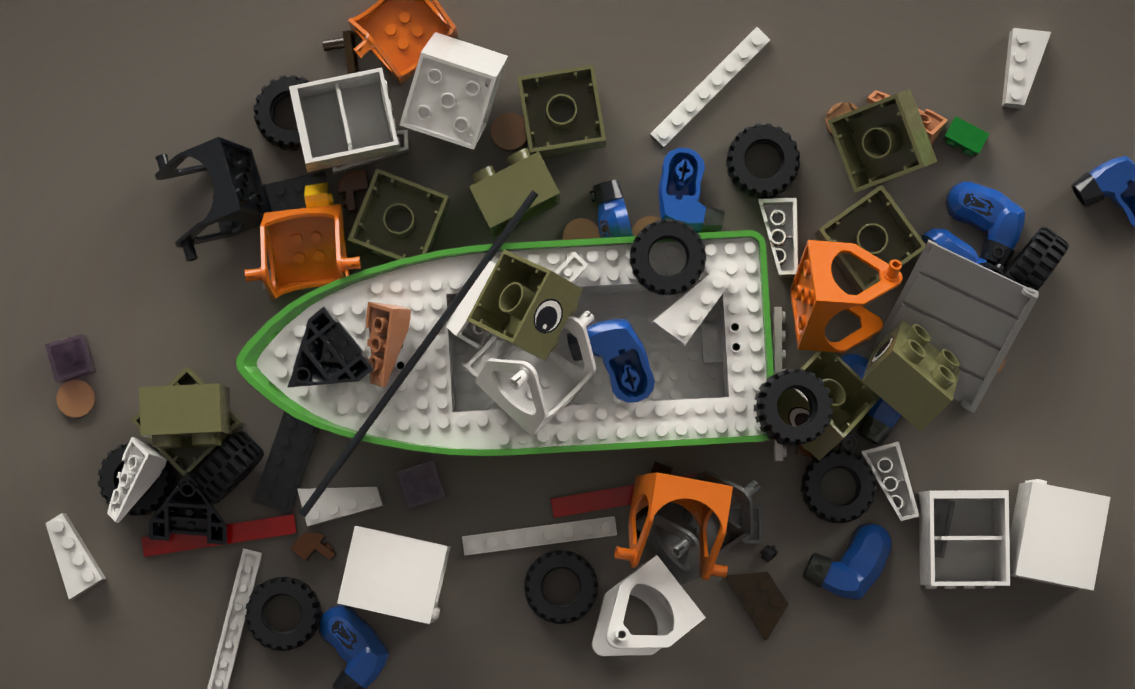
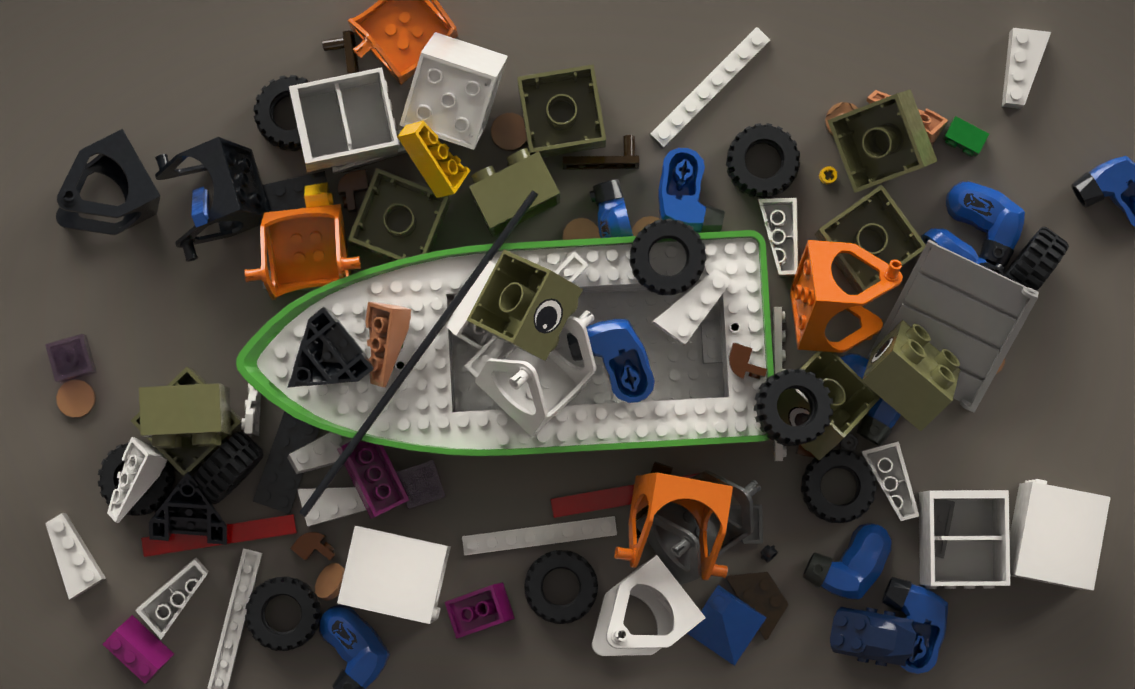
none -> black piece [56,129,160,235]
none -> magenta slope [102,615,175,684]
none -> white wedge [135,557,209,639]
none -> blue piece [191,186,209,227]
none -> white plate [241,383,261,436]
none -> white wedge [287,432,353,474]
none -> medium nougat tile [315,563,345,601]
none -> magenta brick [337,441,409,519]
none -> yellow wedge [397,121,471,198]
none -> magenta slope [444,582,515,639]
none -> dark brown piece [563,135,639,170]
none -> blue slope [687,585,767,666]
none -> reddish brown brick [729,343,767,379]
none -> yellow bush [819,166,837,185]
none -> dark blue slope [830,607,916,667]
none -> blue piece [882,577,948,674]

